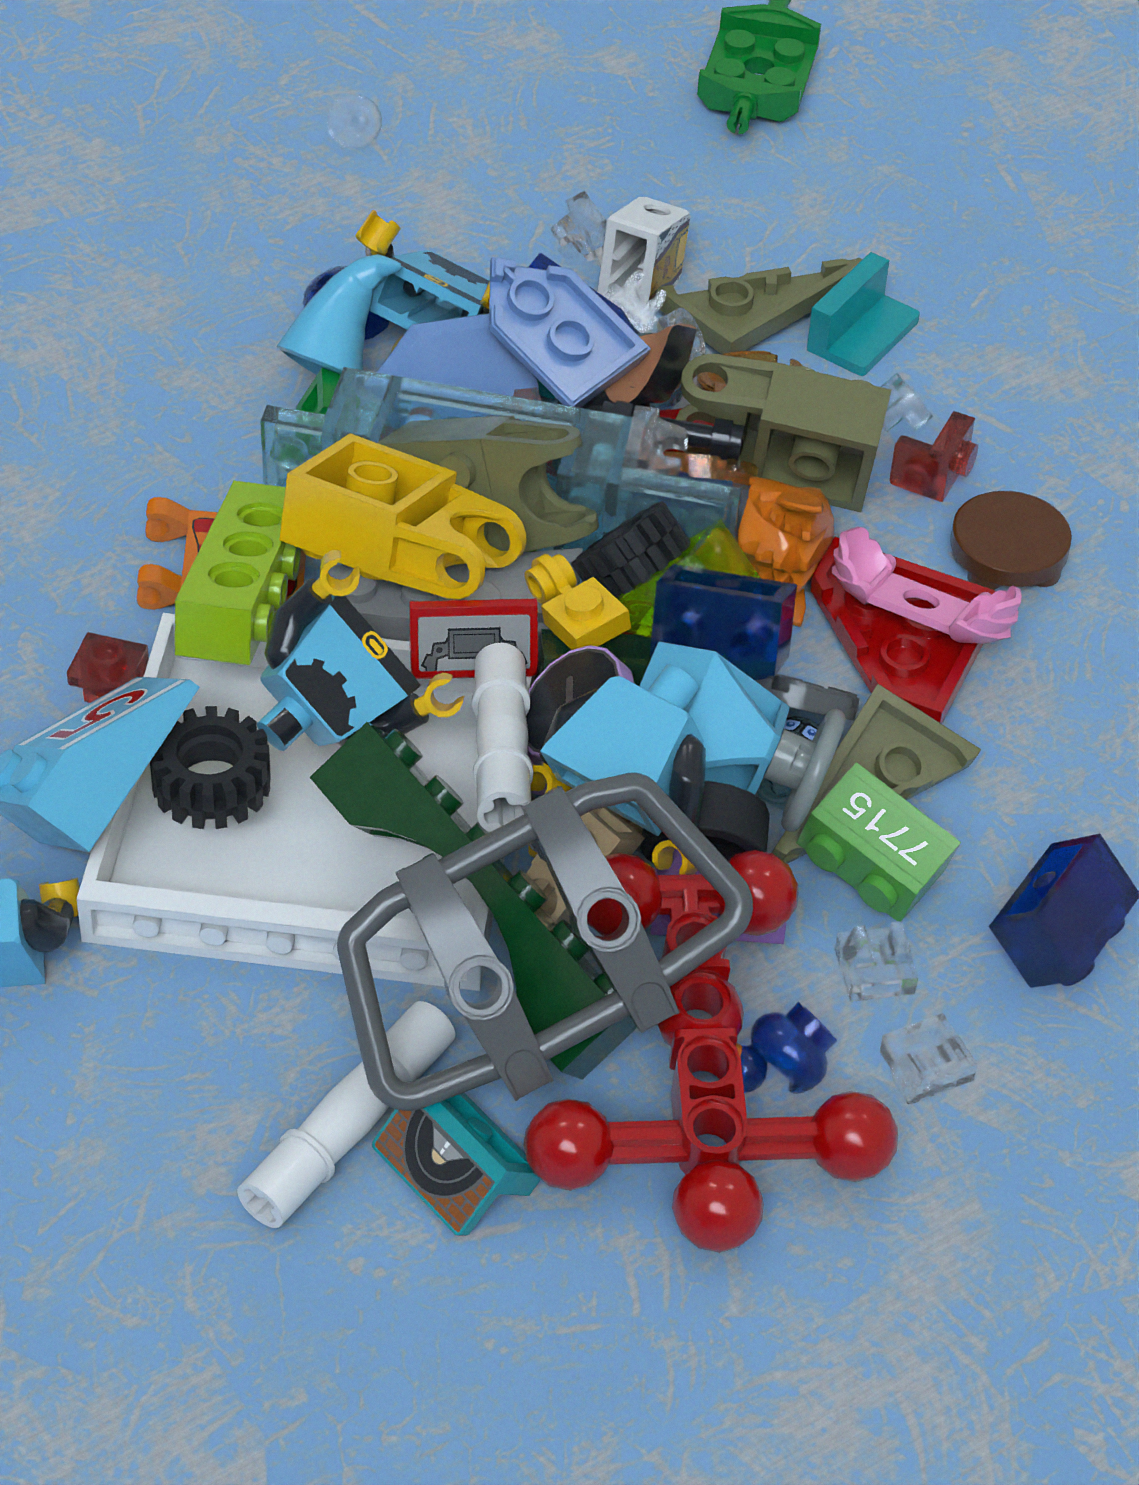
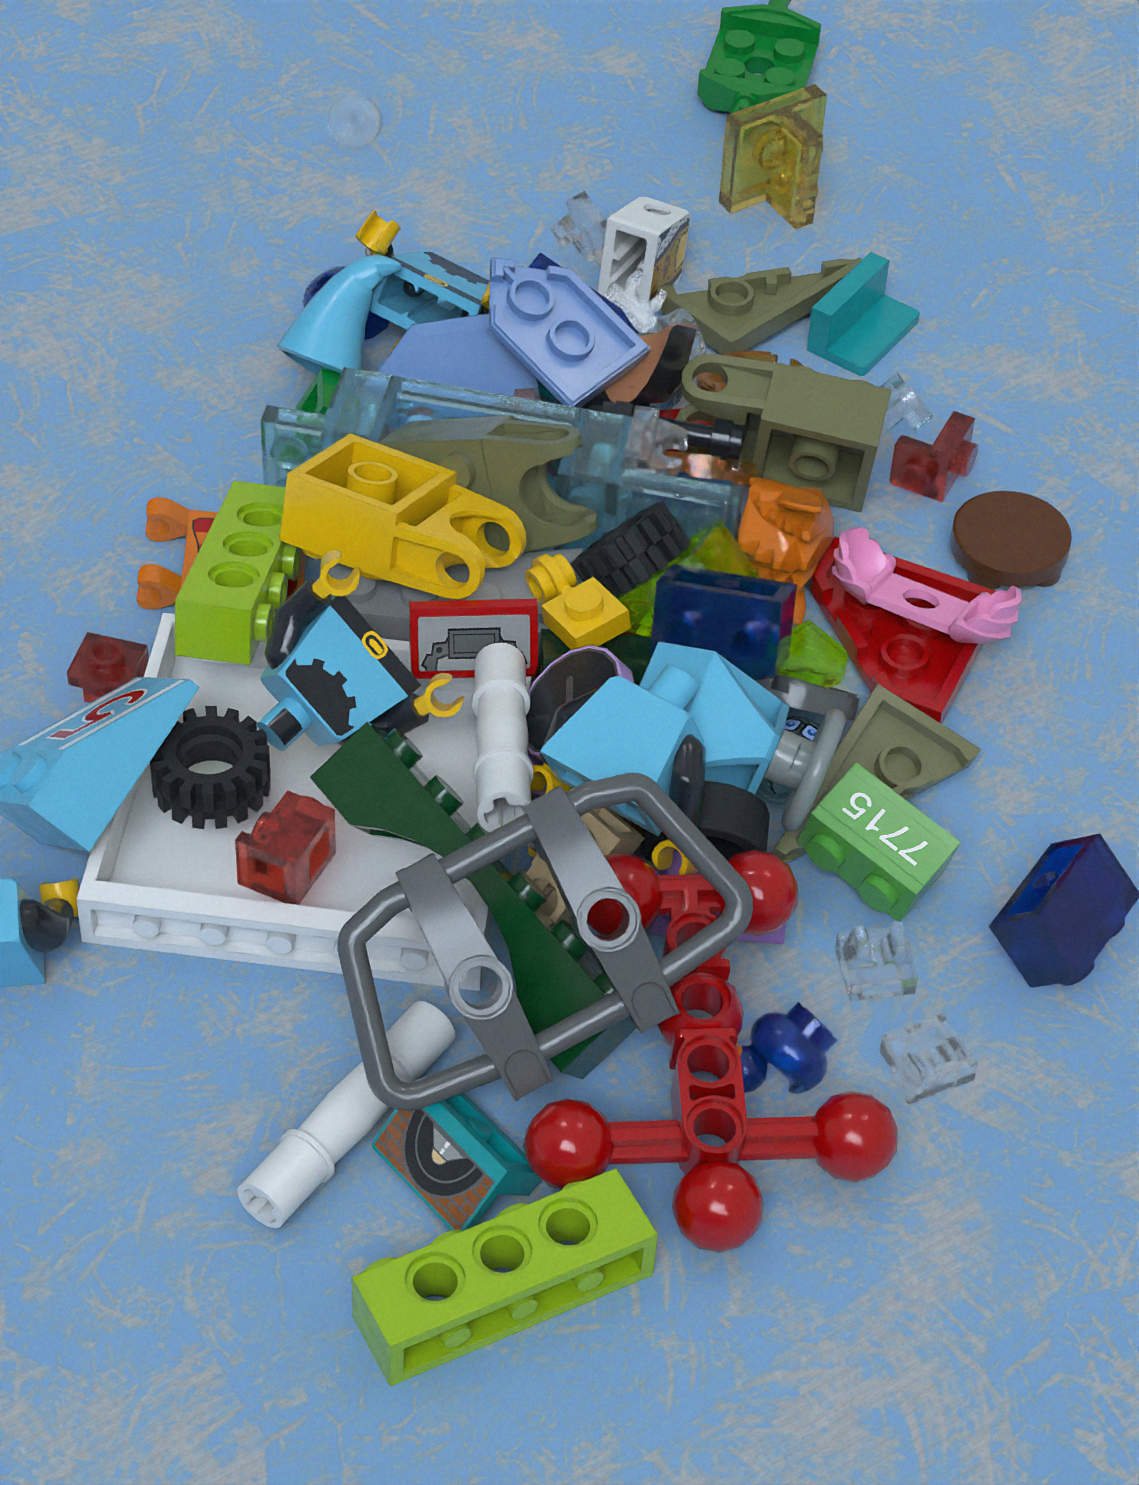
none -> clear red brick [235,790,336,905]
none -> lime brick [351,1168,658,1387]
none -> clear yellow bracket [719,84,827,229]
none -> clear neon green tile [765,619,848,688]

